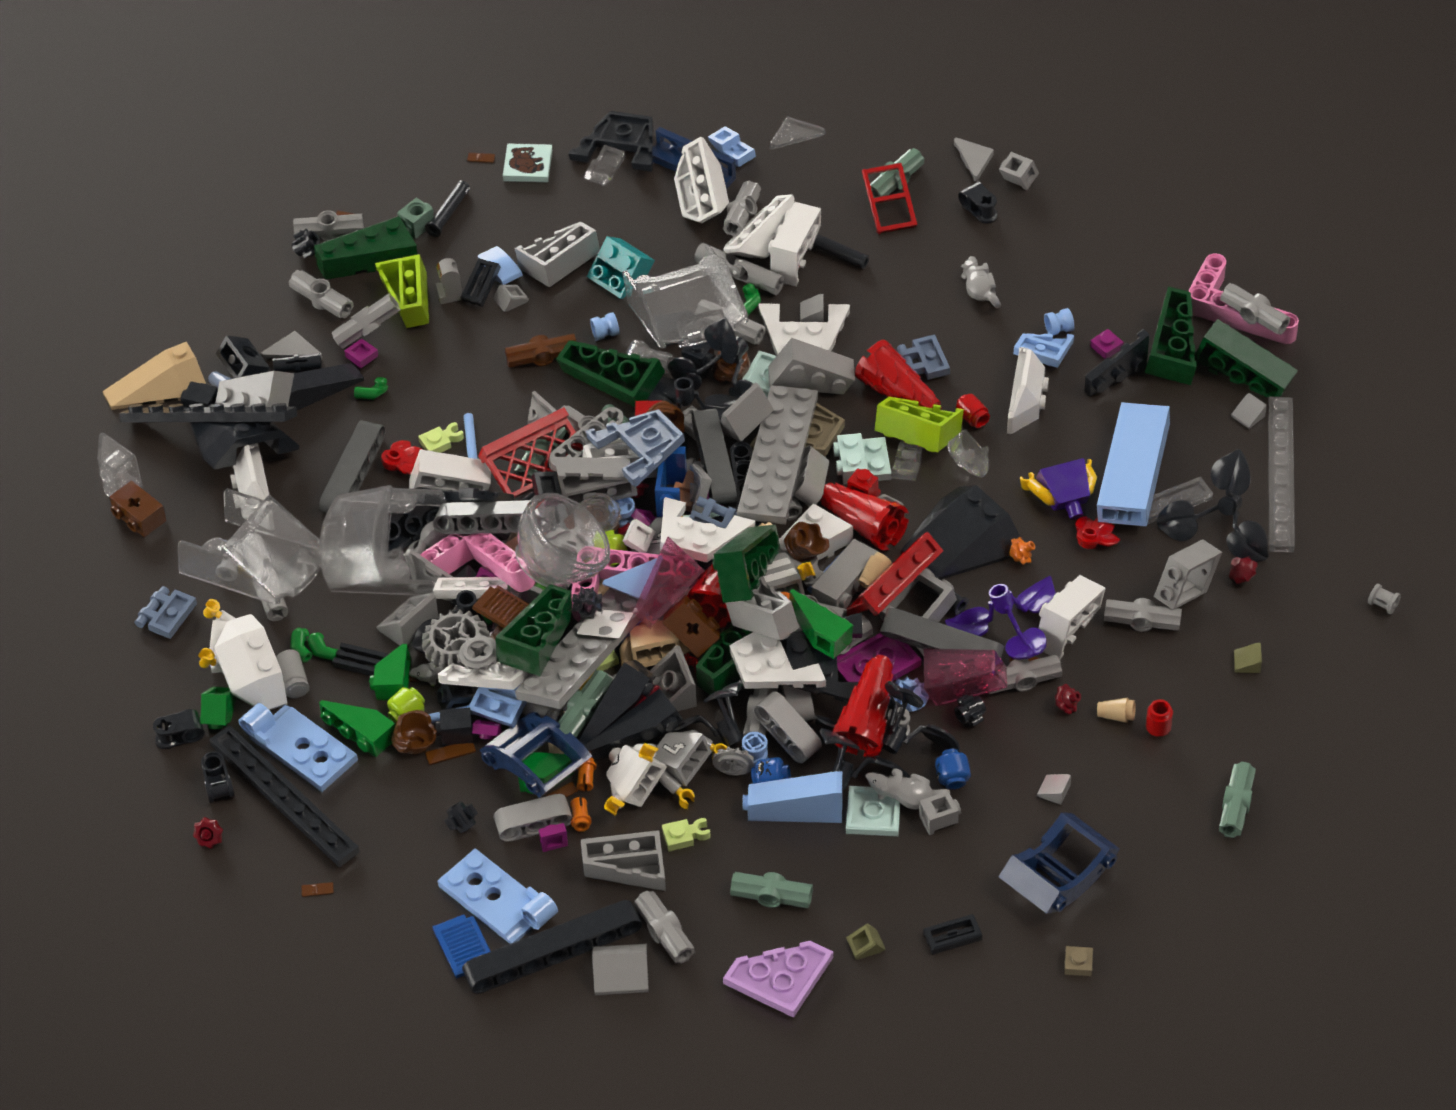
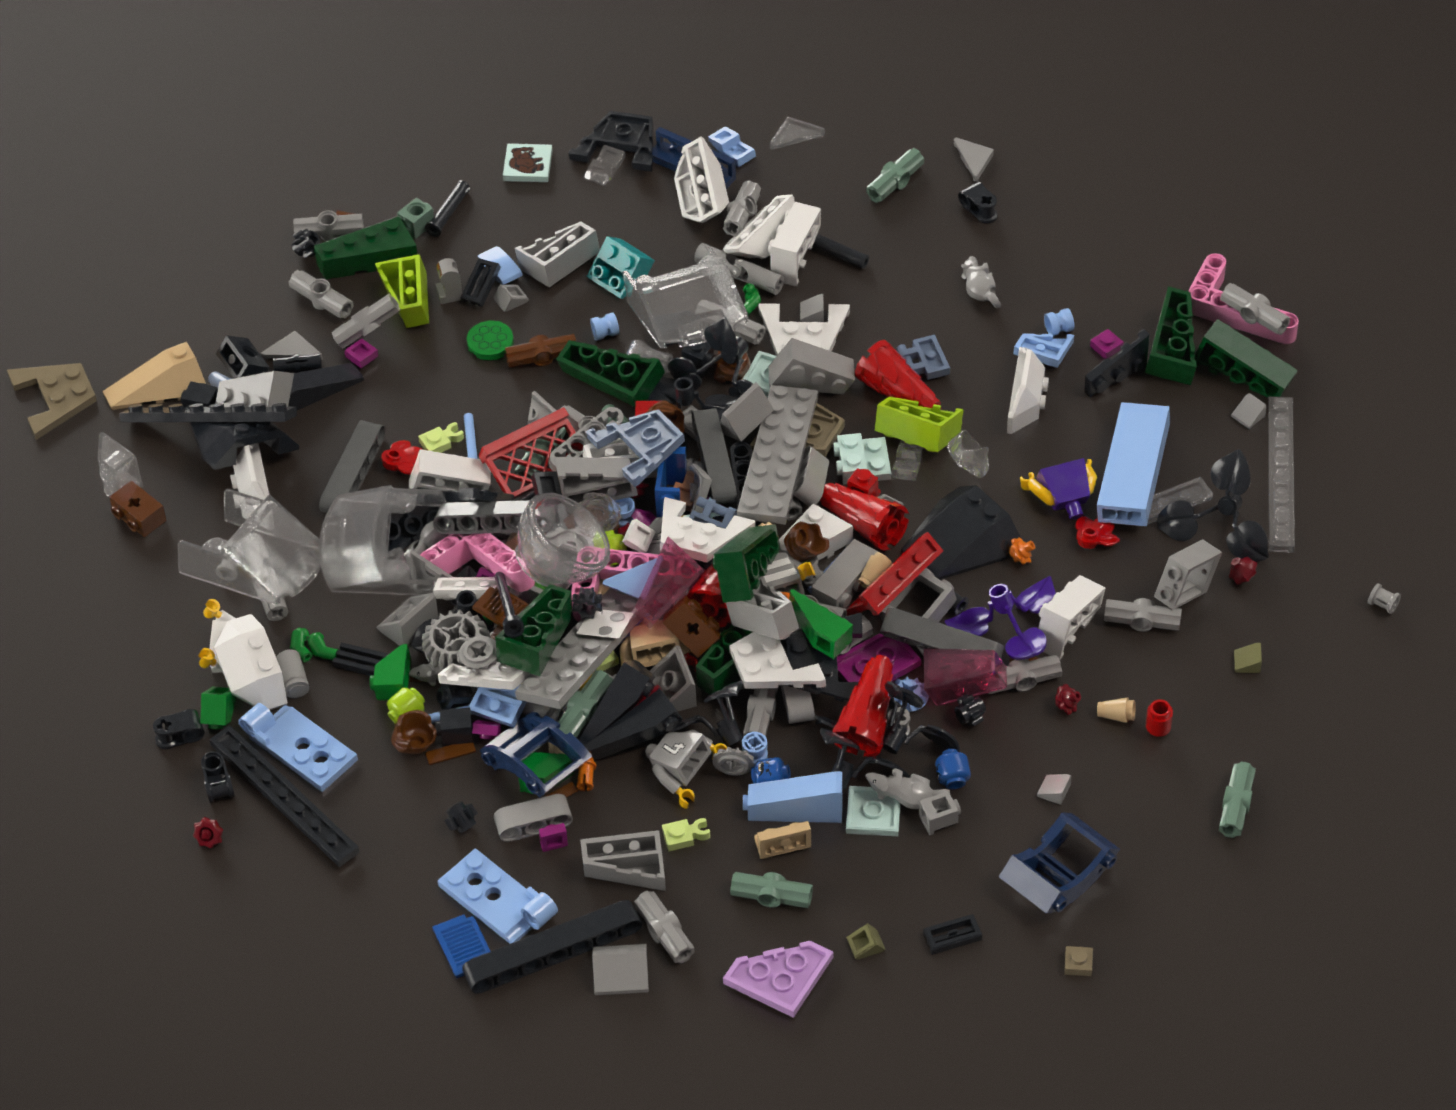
sand blue plate [134,586,197,639] -> none
reddish brown piece [302,882,334,897] -> none
green slope [319,700,395,757] -> none
green arm [354,377,388,400] -> none
reddish brown piece [467,153,495,163] -> none
orange pin [570,797,591,832] -> none
white torso [604,743,667,816] -> none
light grey beam [754,692,822,763] -> none
red window [862,163,917,234] -> none
red brick [956,394,990,428] -> none
light grey brick [999,152,1039,190] -> none
none -> dark tan wing [7,363,97,440]
none -> green tile [467,320,514,361]
none -> black piece [494,572,524,638]
none -> tan bracket [754,821,811,859]

